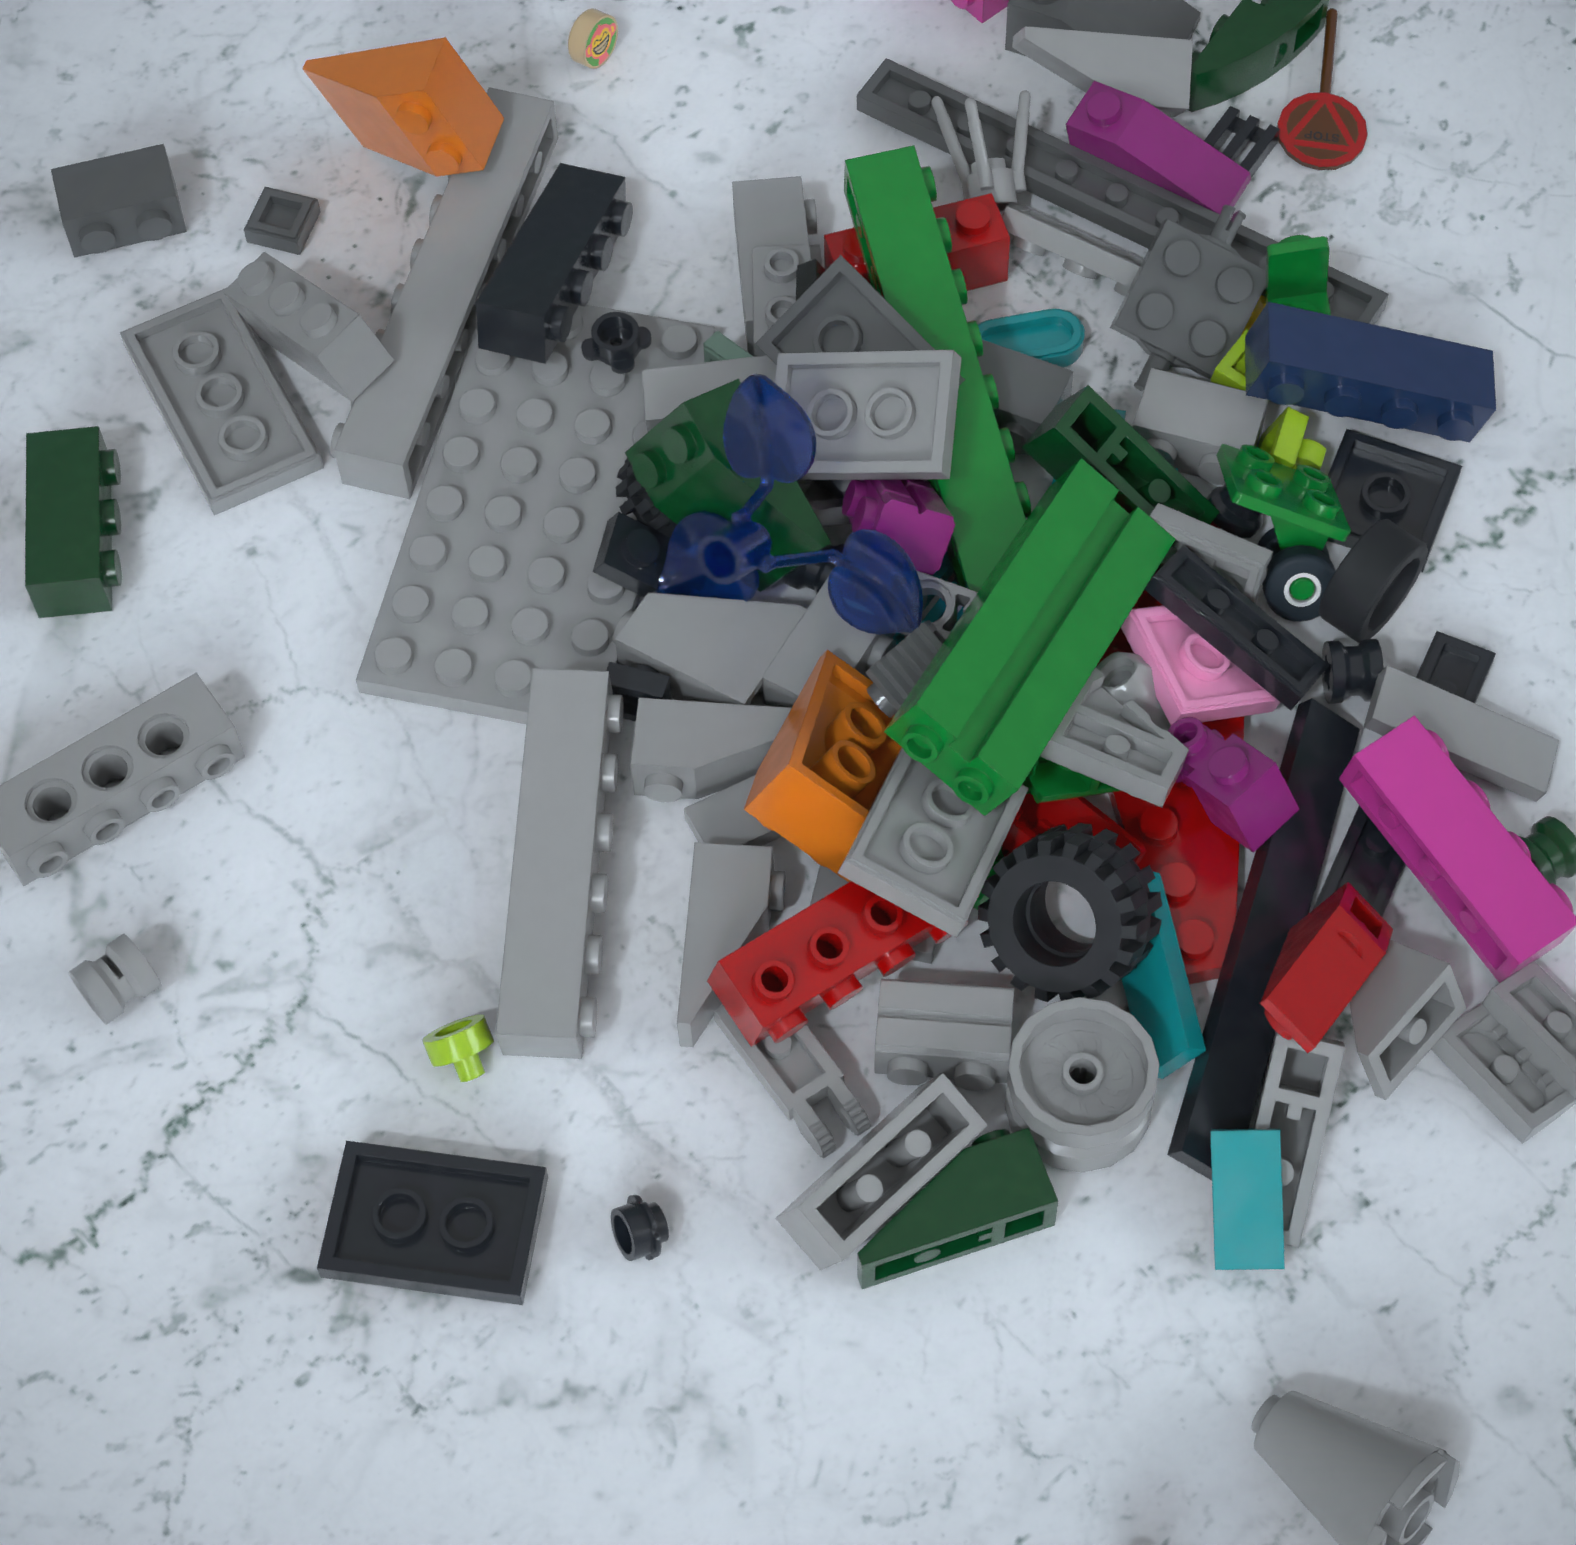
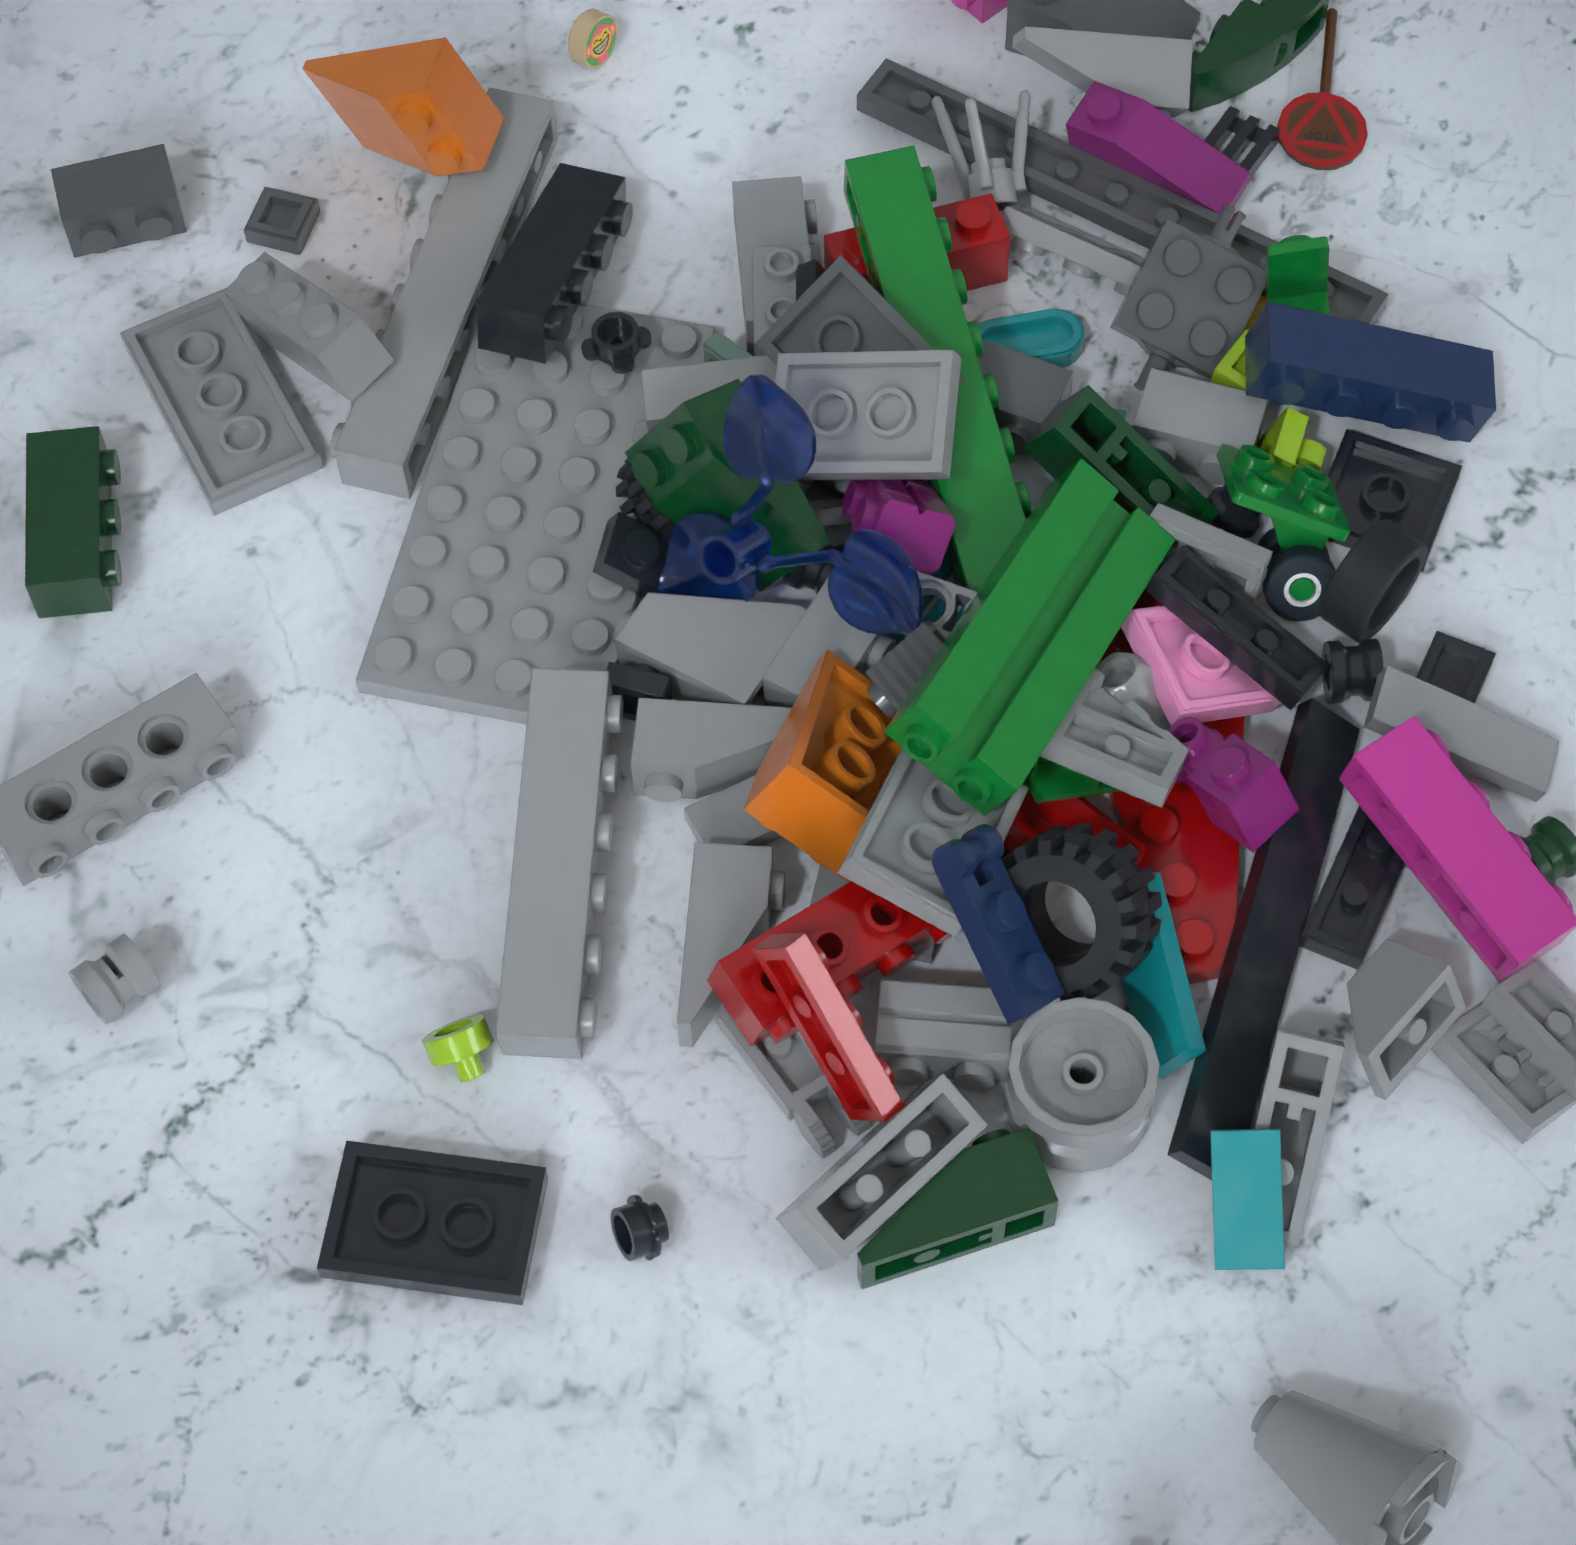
red slope [1260,882,1393,1053] -> none
none -> red plate [752,933,905,1122]
none -> dark blue plate [932,824,1065,1024]

